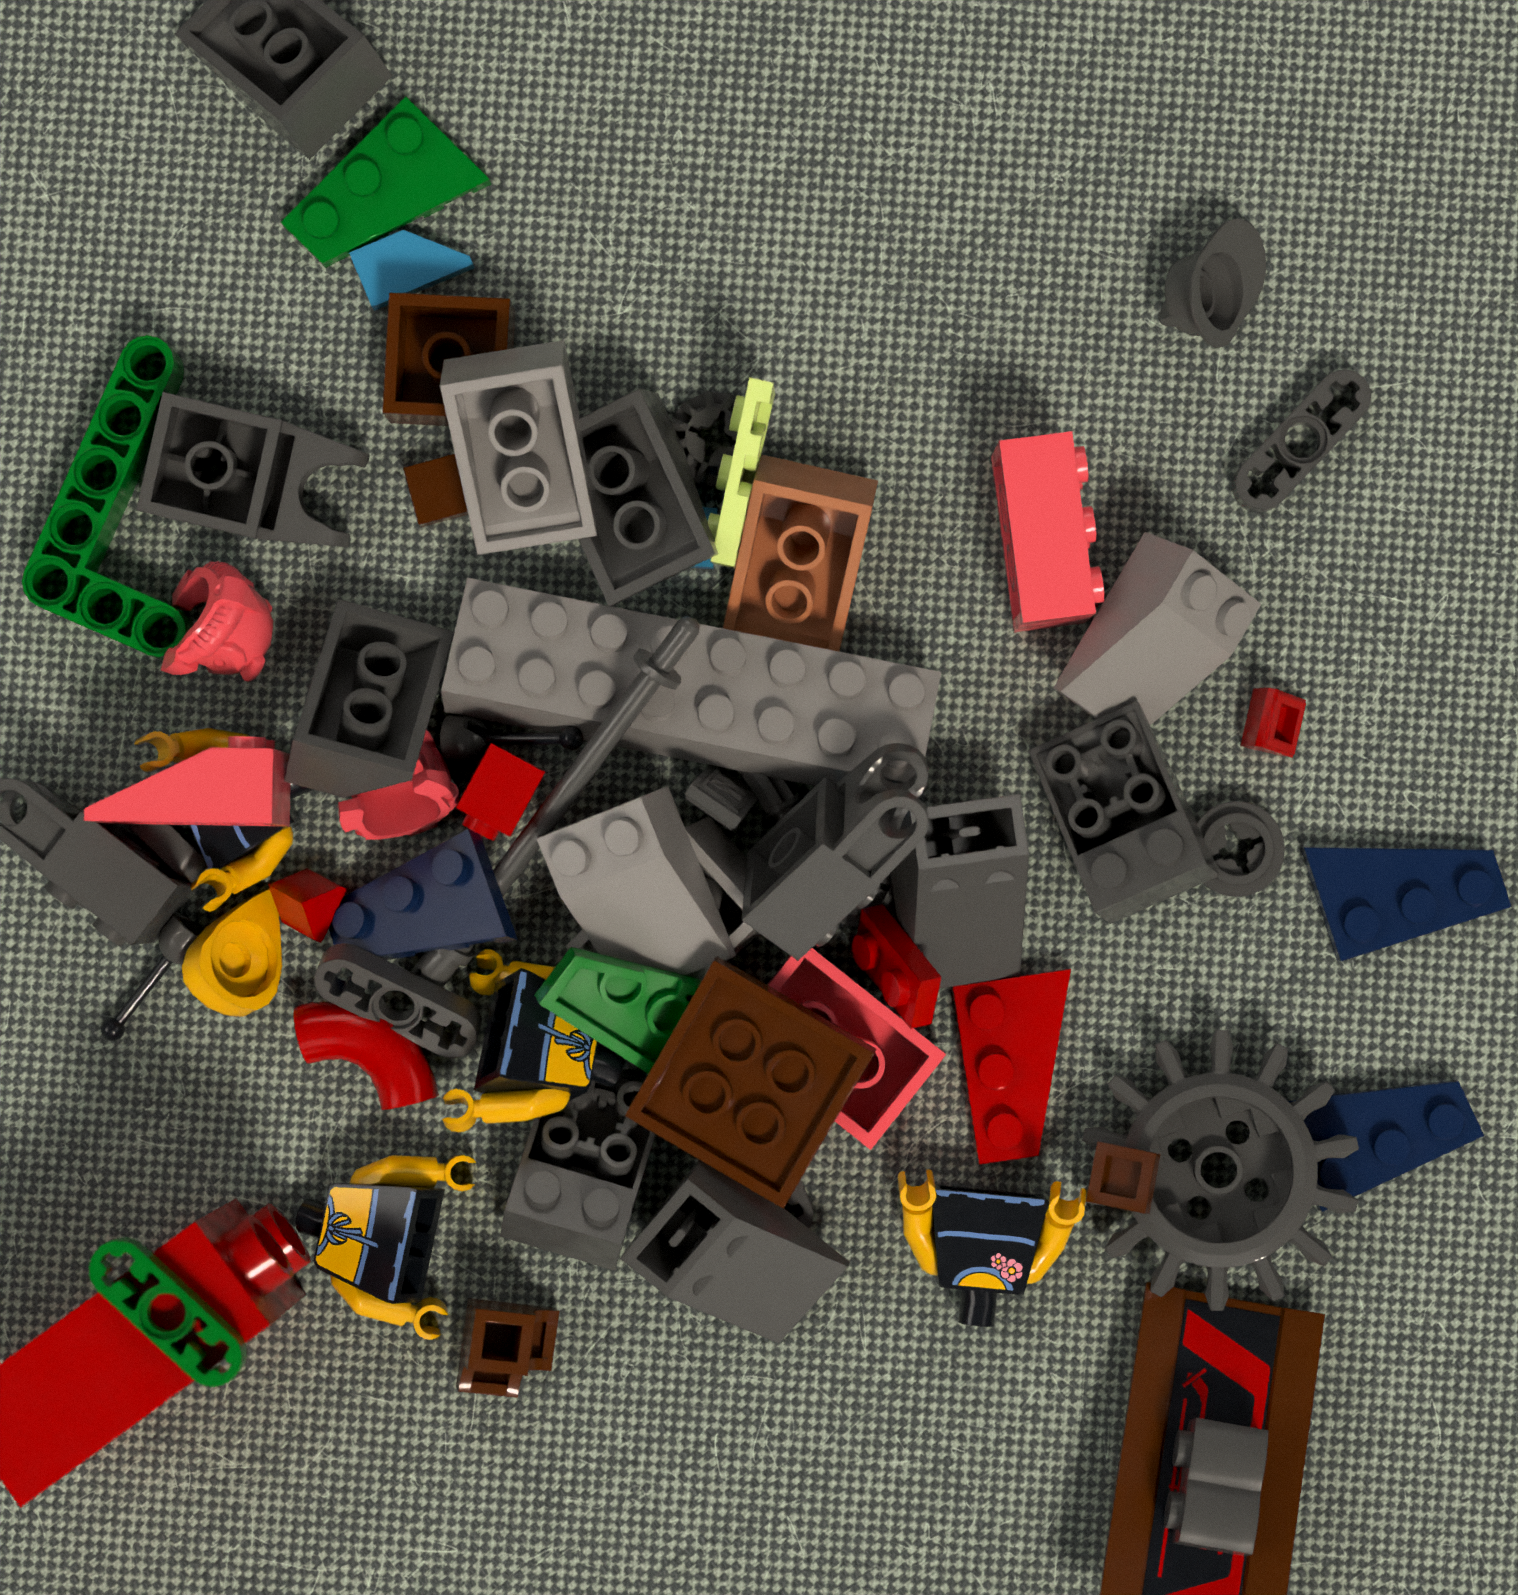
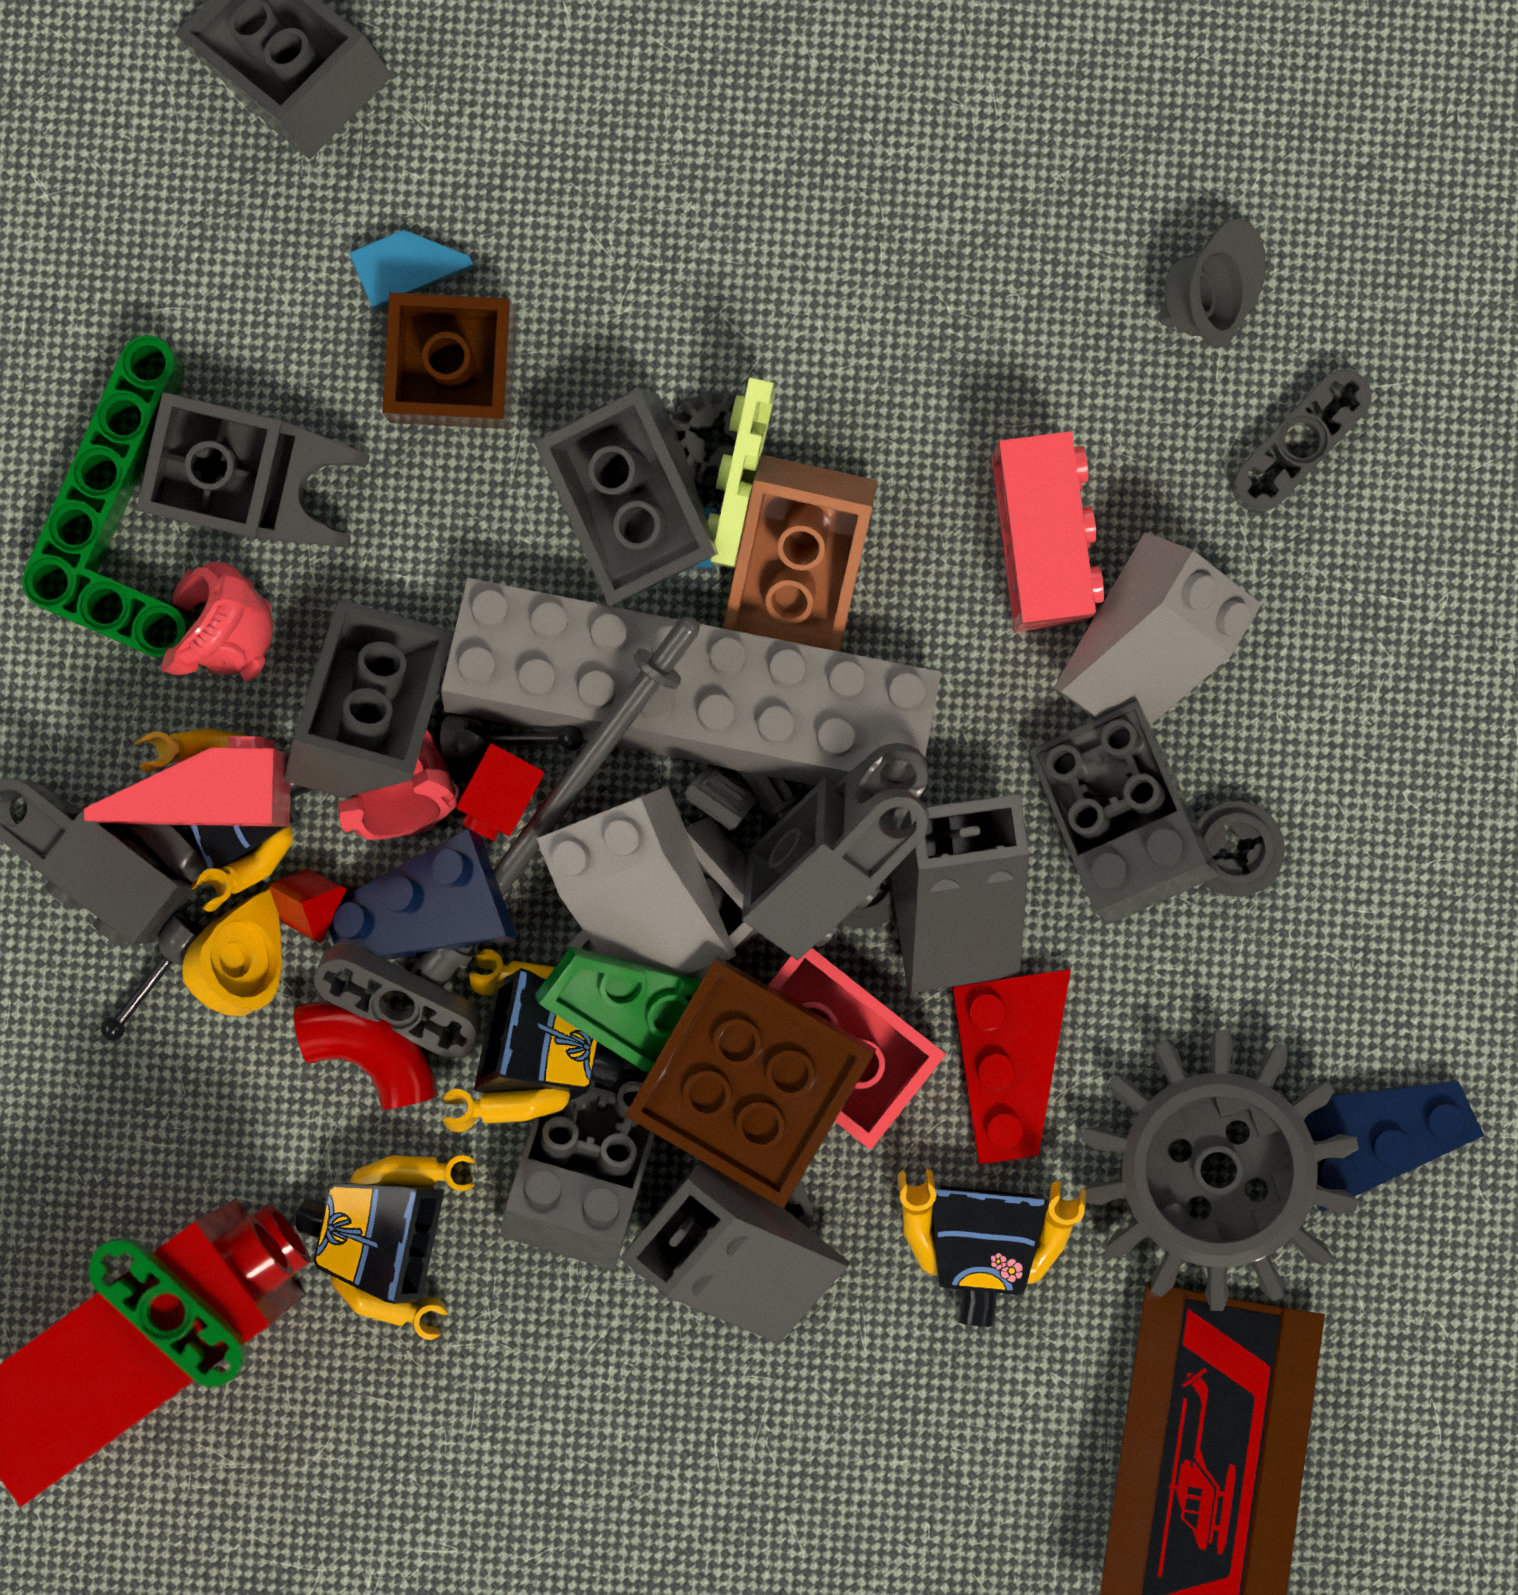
green wing [280,96,492,268] -> none
reddish brown tile [403,454,468,527] -> none
light grey slope [440,340,597,555] -> none
reddish brown brick [456,1298,560,1398] -> none
red plate [852,904,942,1029] -> none
reddish brown tile [1086,1141,1161,1214] -> none
dark grey brick [1164,1418,1268,1556] -> none
red slope [1240,688,1306,758] -> none
dark blue wing [1300,848,1512,961] -> none

